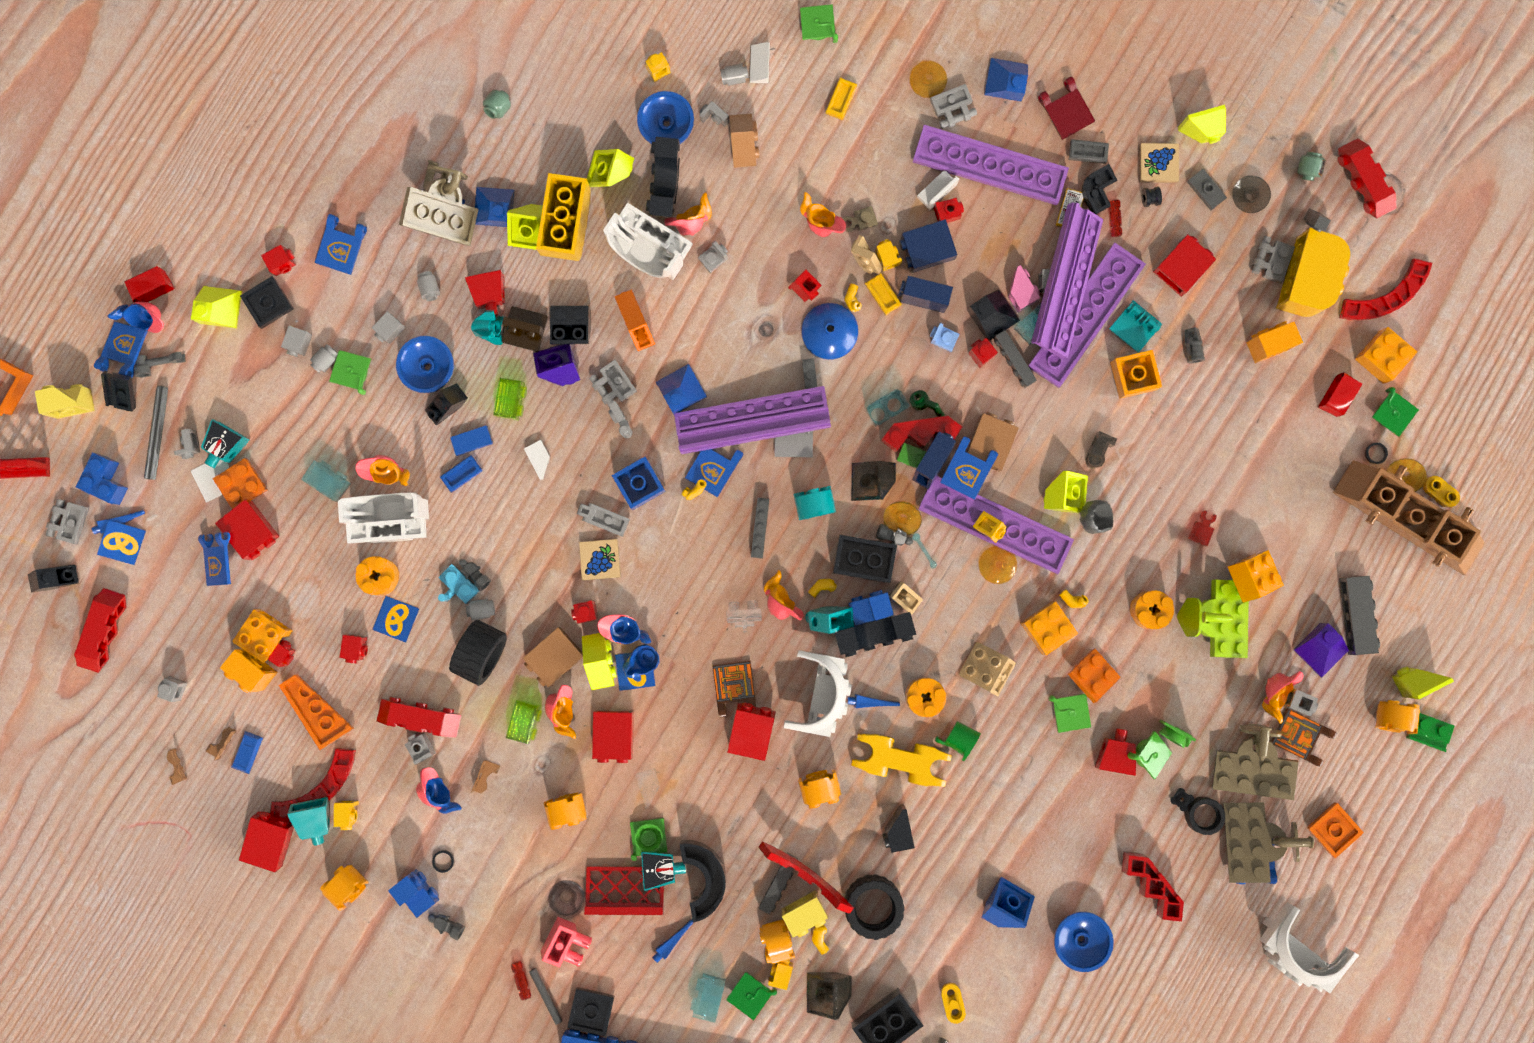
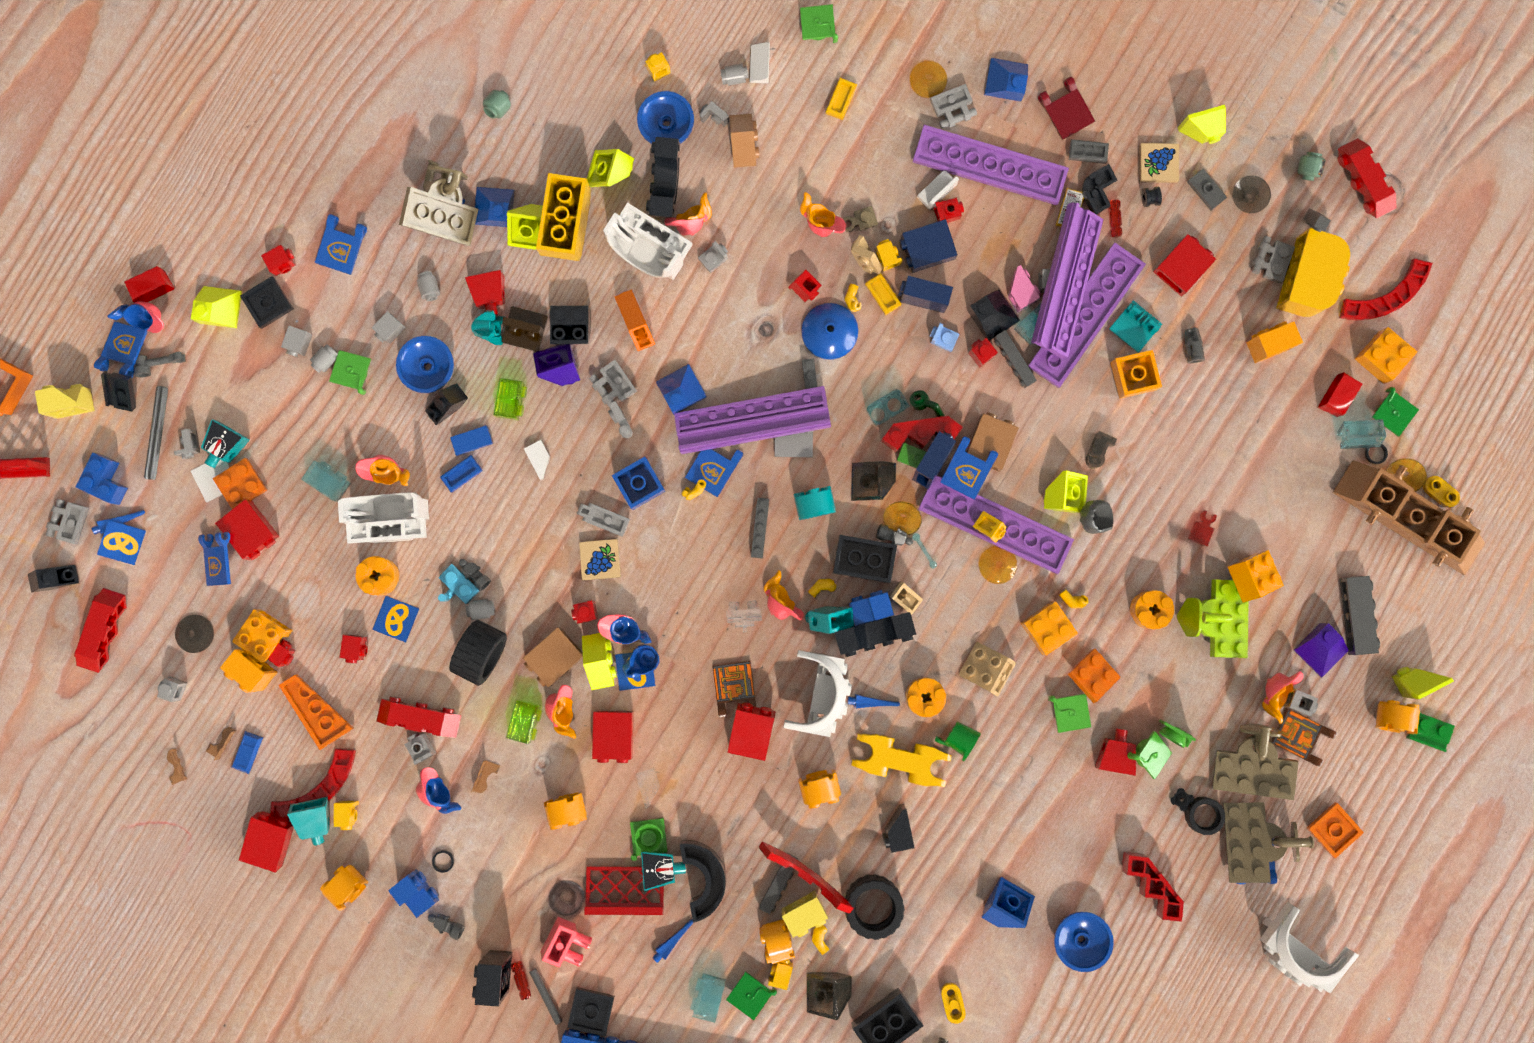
none -> clear smoke dish [175,615,214,653]
none -> black brick [472,950,513,1007]
none -> clear light blue brick [1337,419,1386,449]

